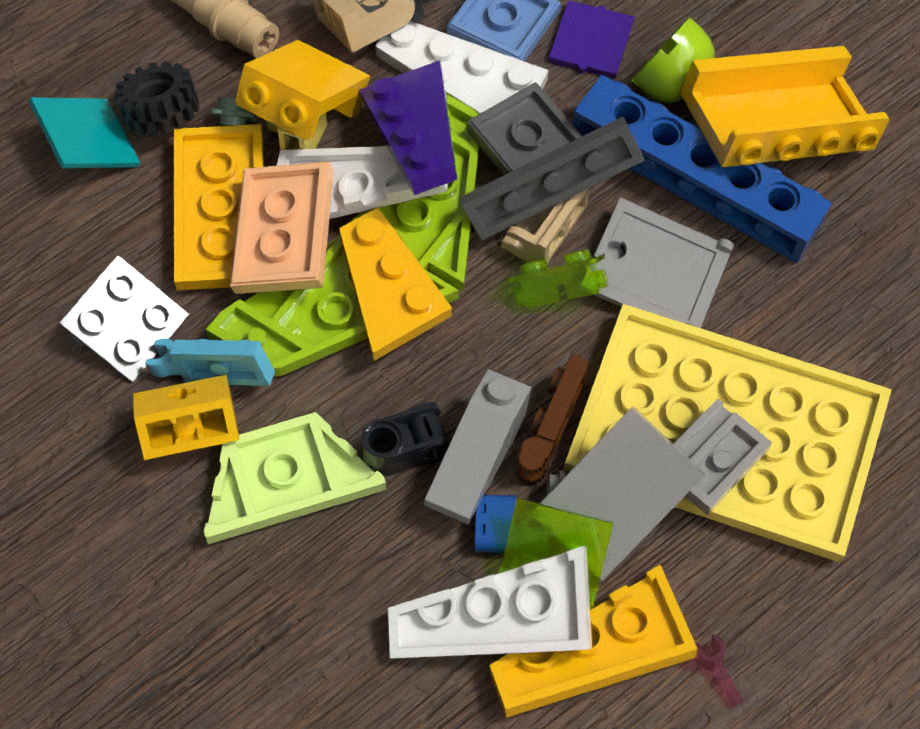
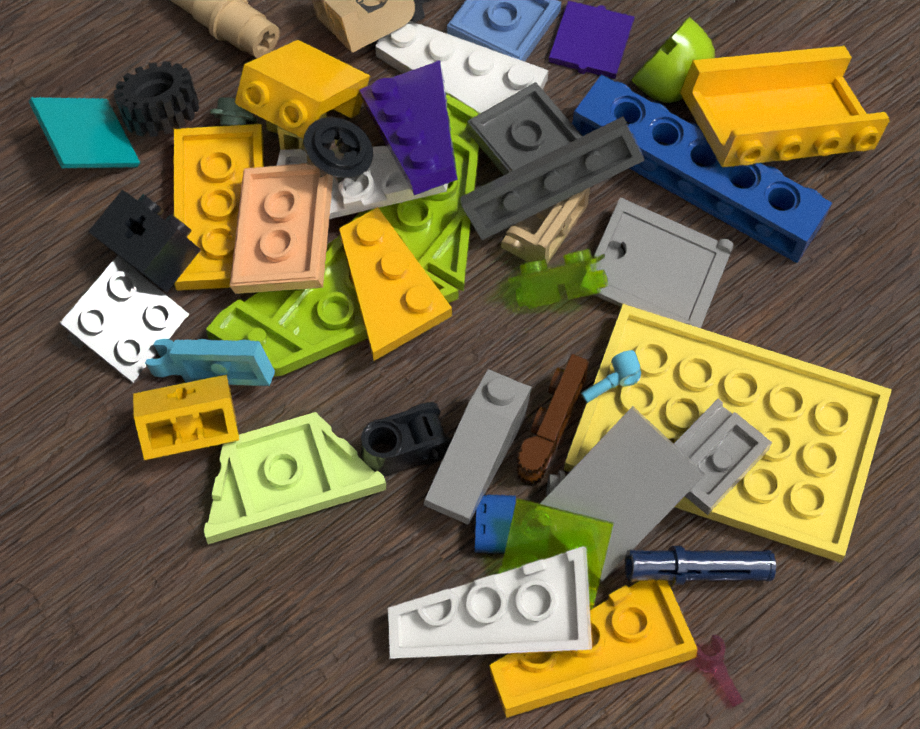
none -> black brick [88,189,201,292]
none -> black gear [301,117,373,184]
none -> medium azure hand [581,350,641,403]
none -> dark blue pin [625,546,776,585]

